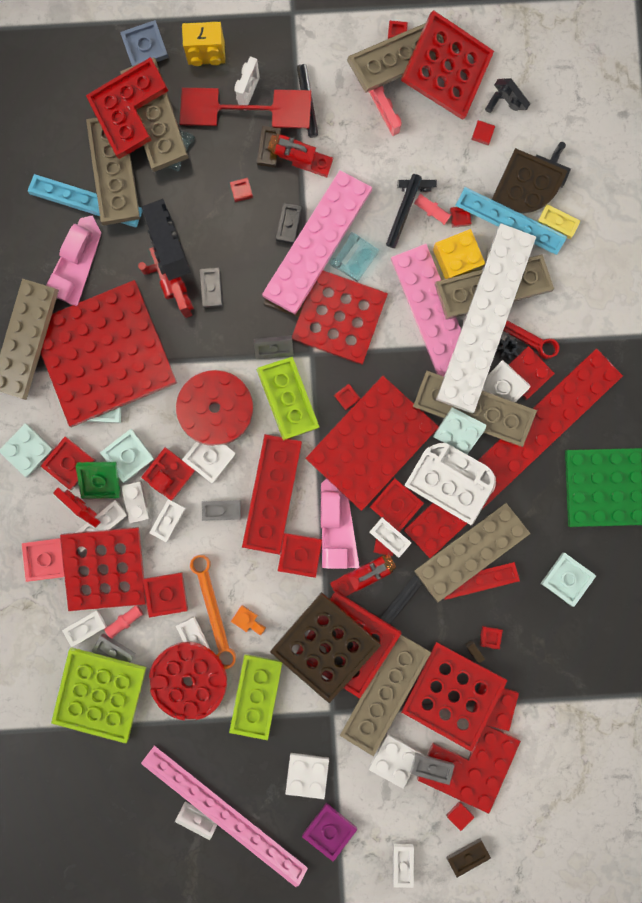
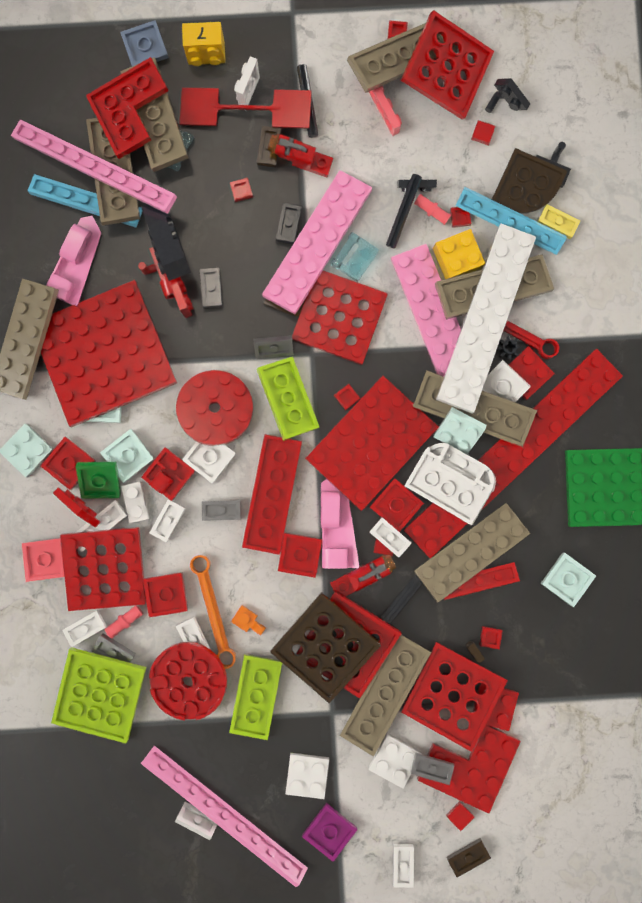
none -> bright pink plate [11,120,177,214]

